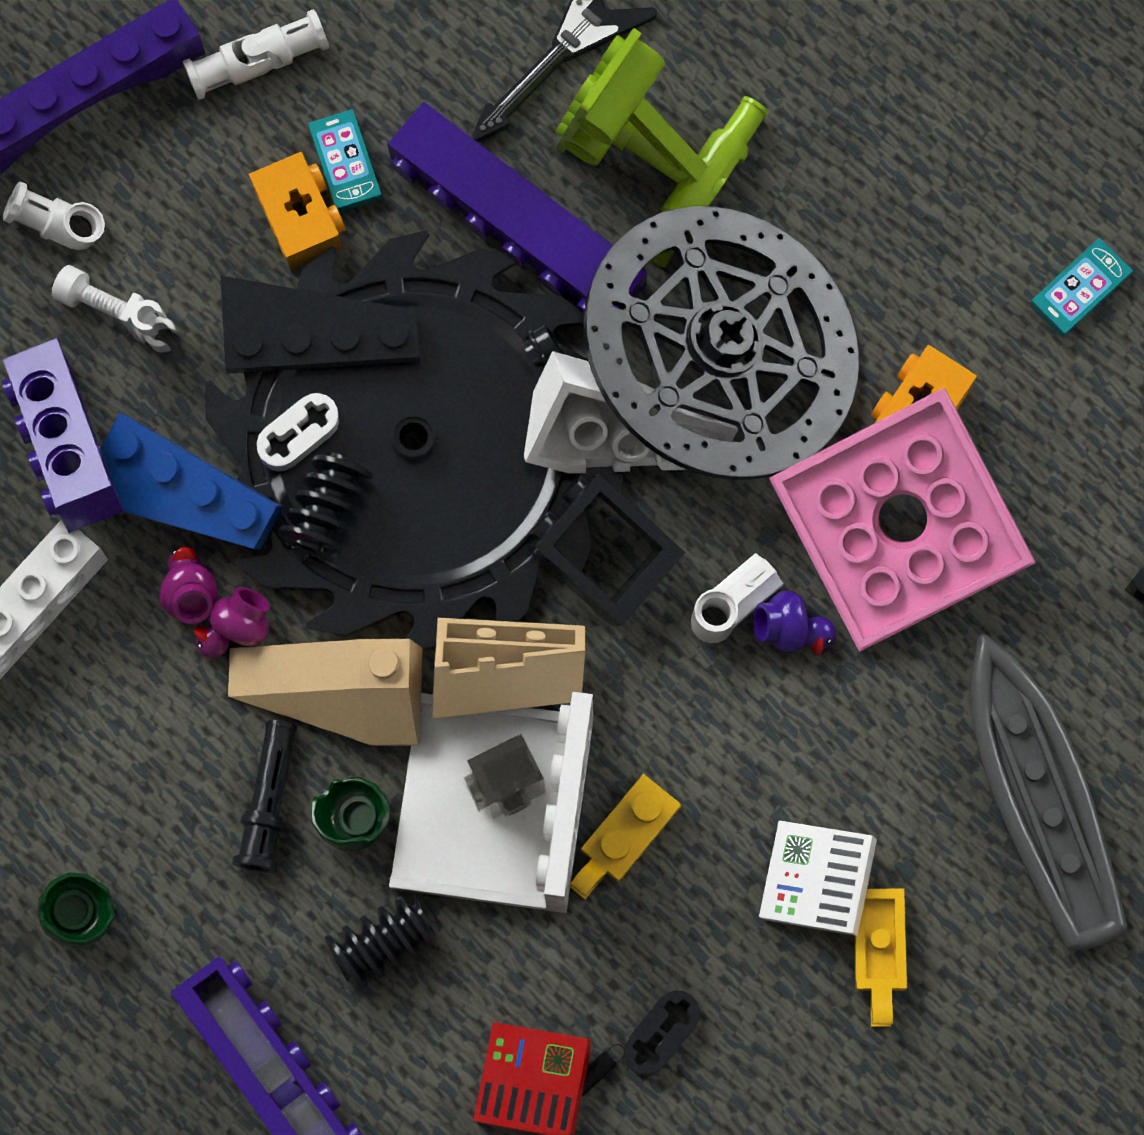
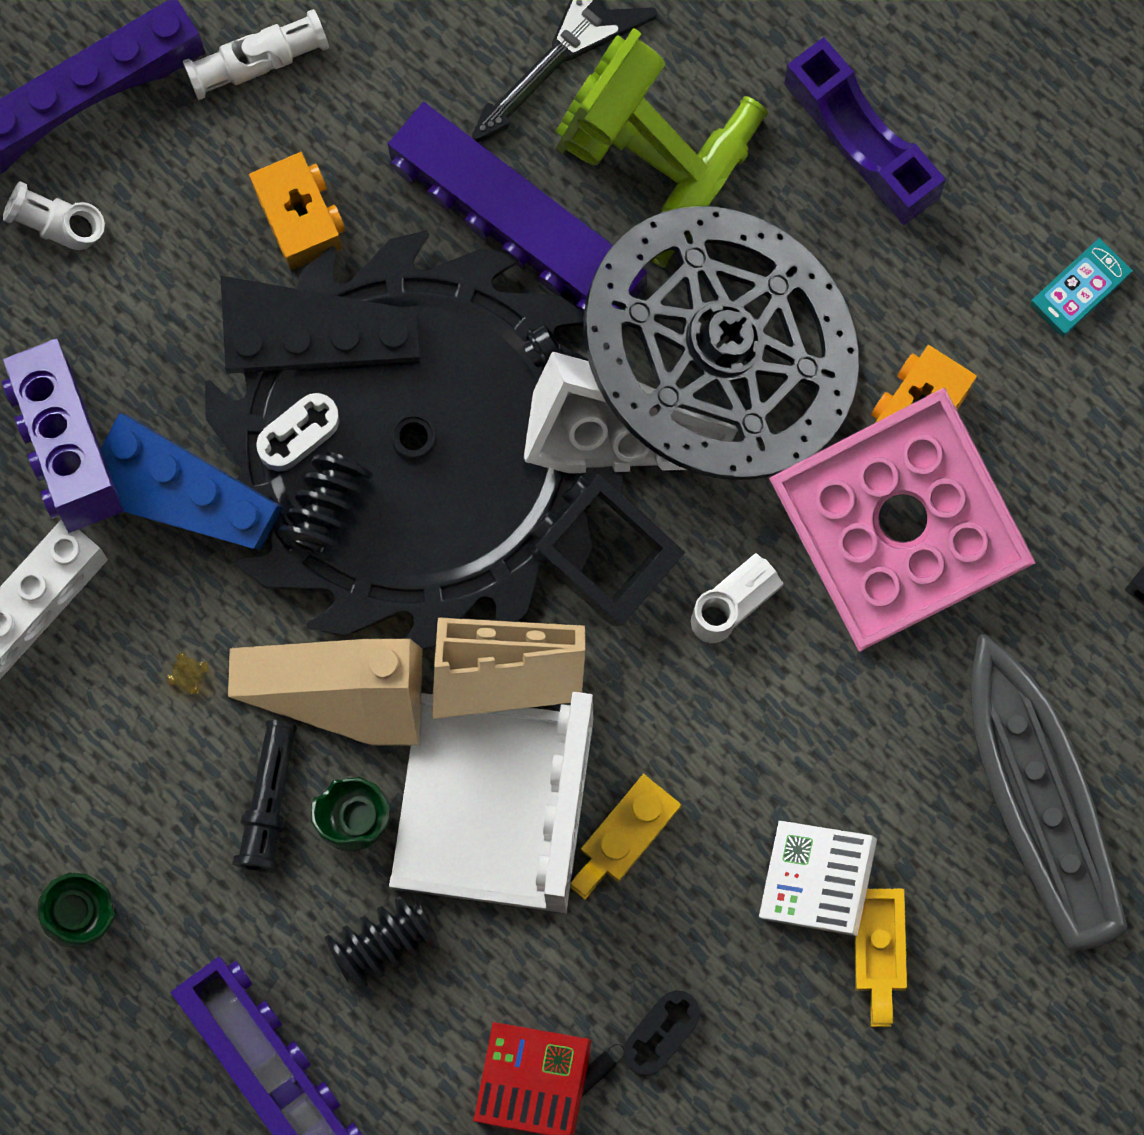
white bar [52,265,179,352] -> none
magenta animal [159,547,218,624] -> none
magenta animal [193,587,270,659] -> none
tile [308,109,382,213] -> none
clear smoke brick [463,734,546,819] -> none
dark purple animal [753,590,836,656] -> none
none -> clear yellow piece [167,653,209,694]
none -> dark purple arch [784,37,946,225]

